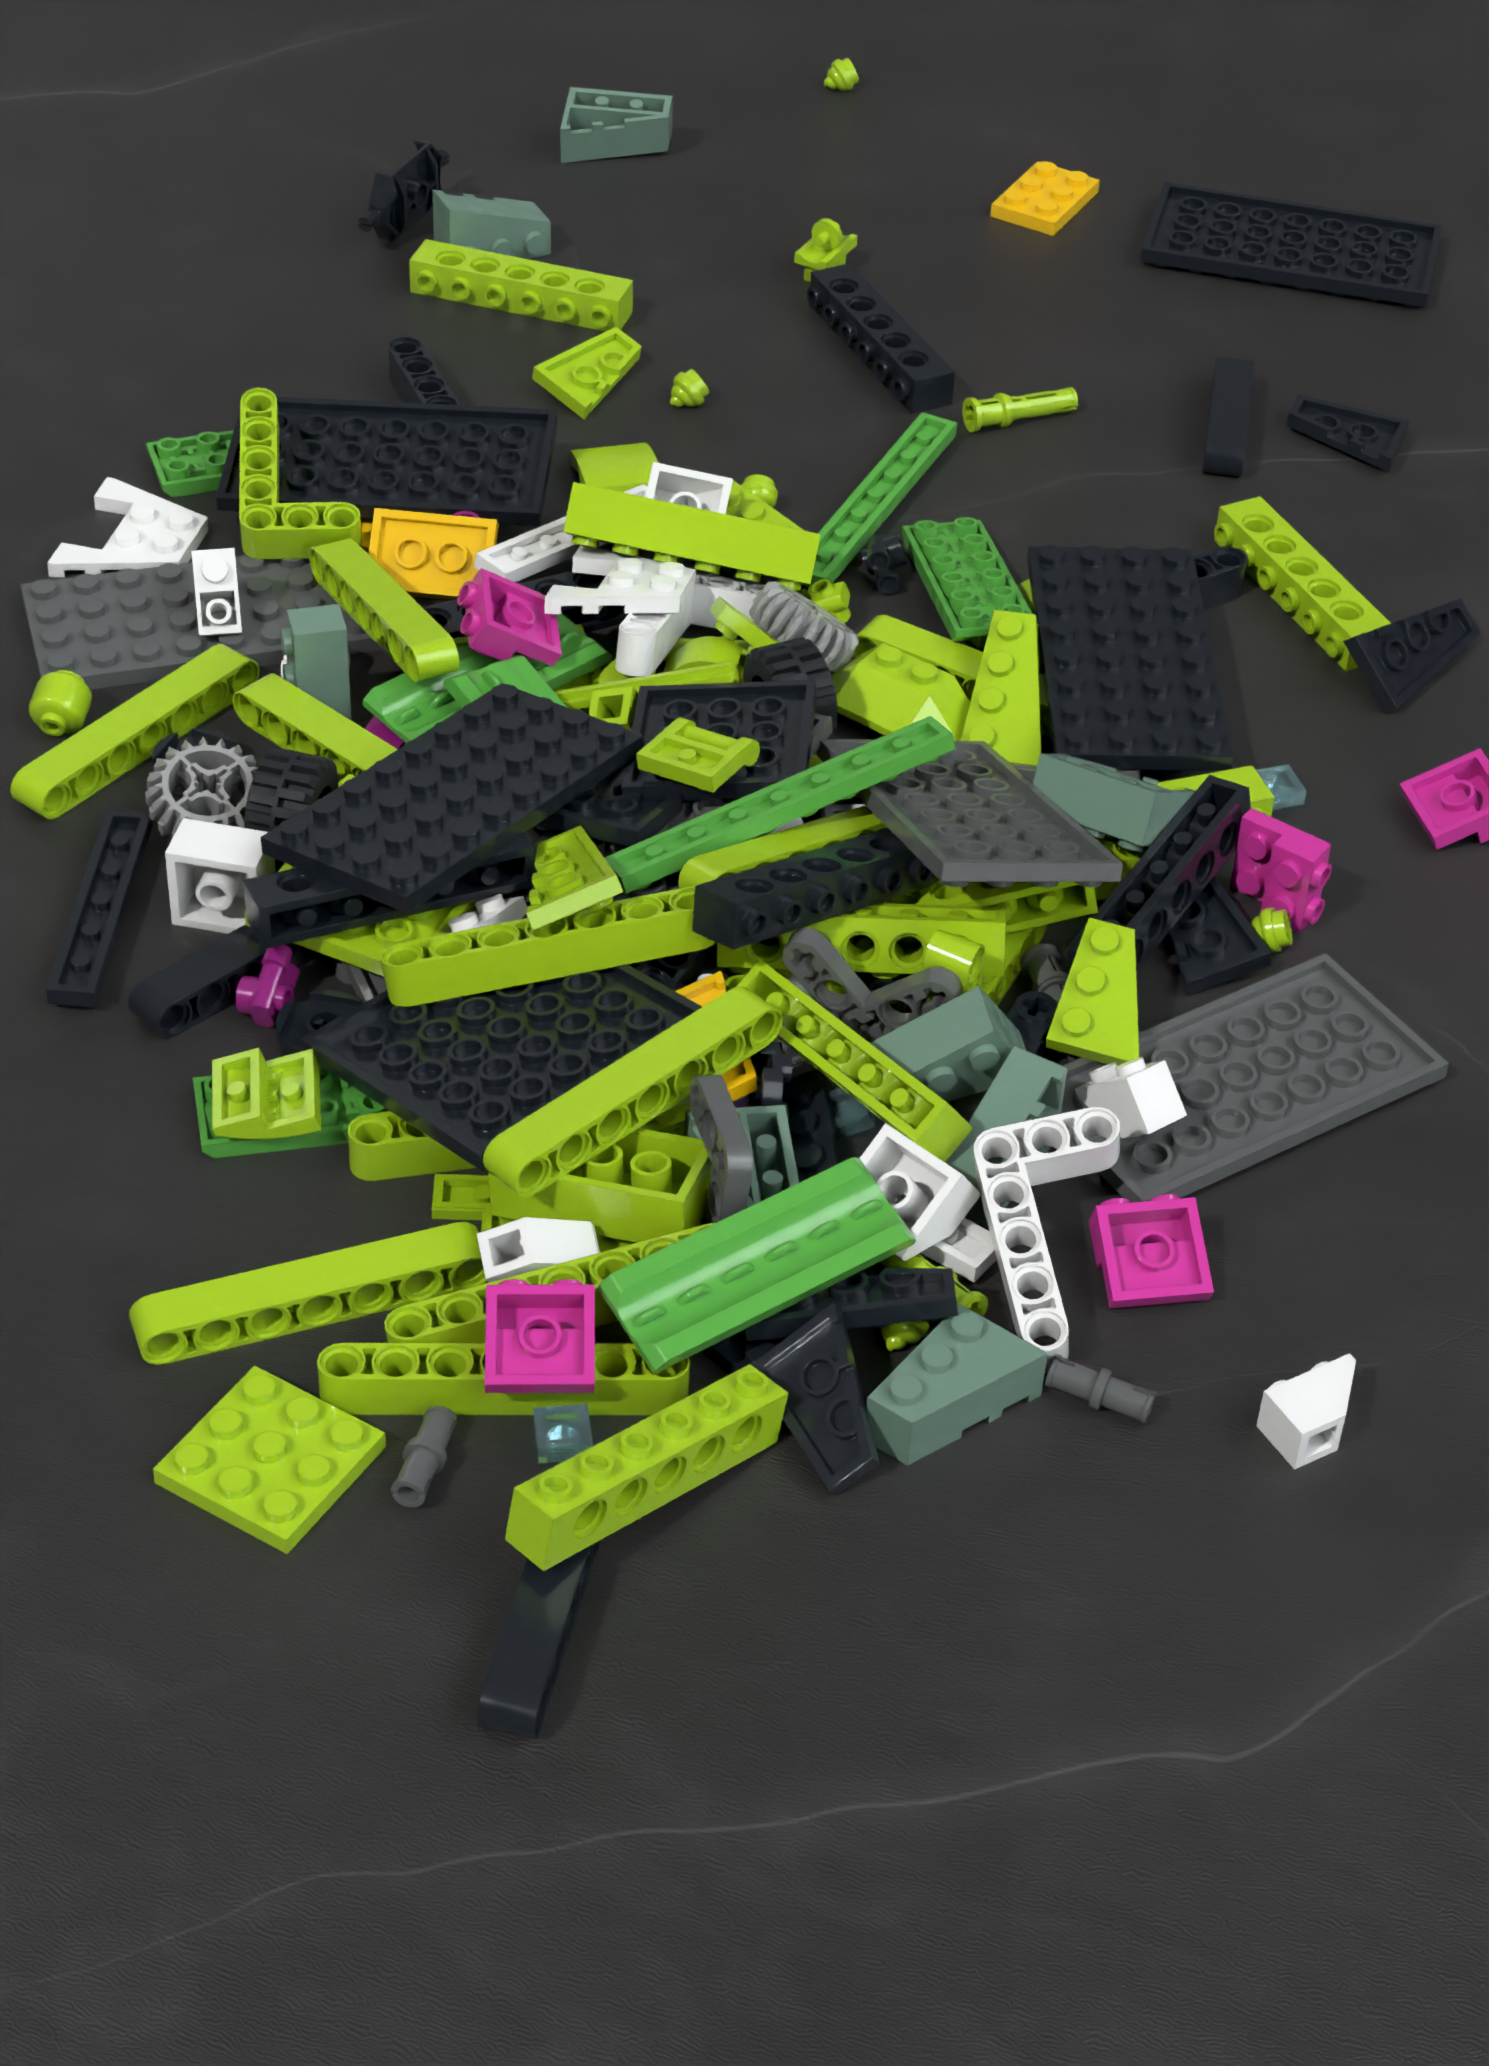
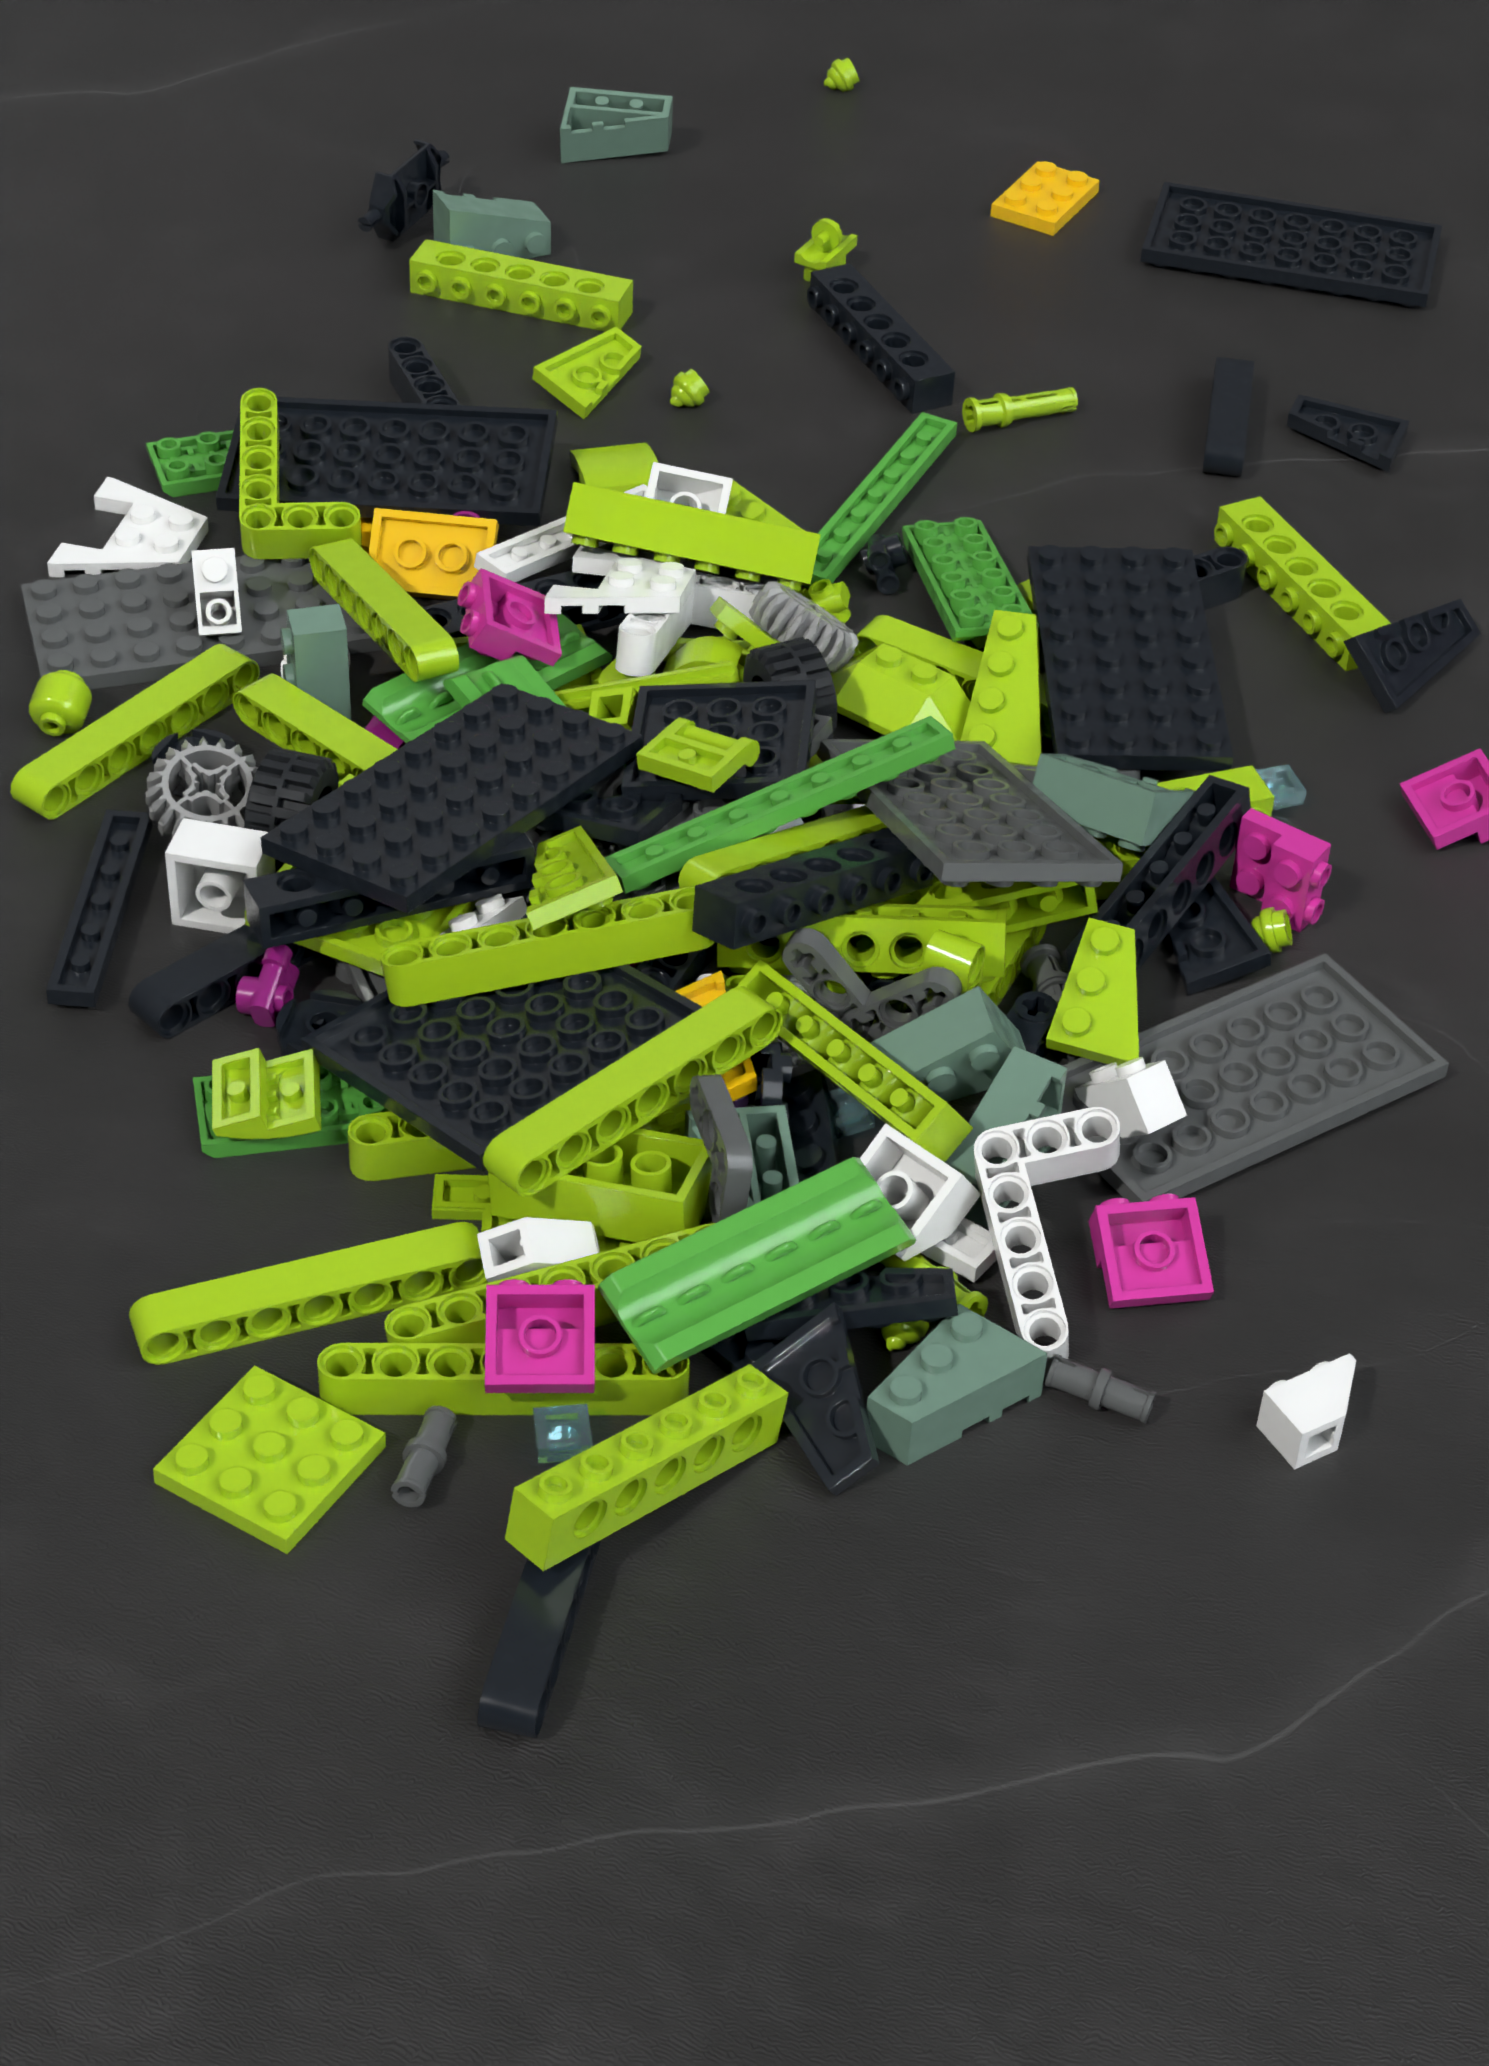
lime plate [741,474,778,508] -> none

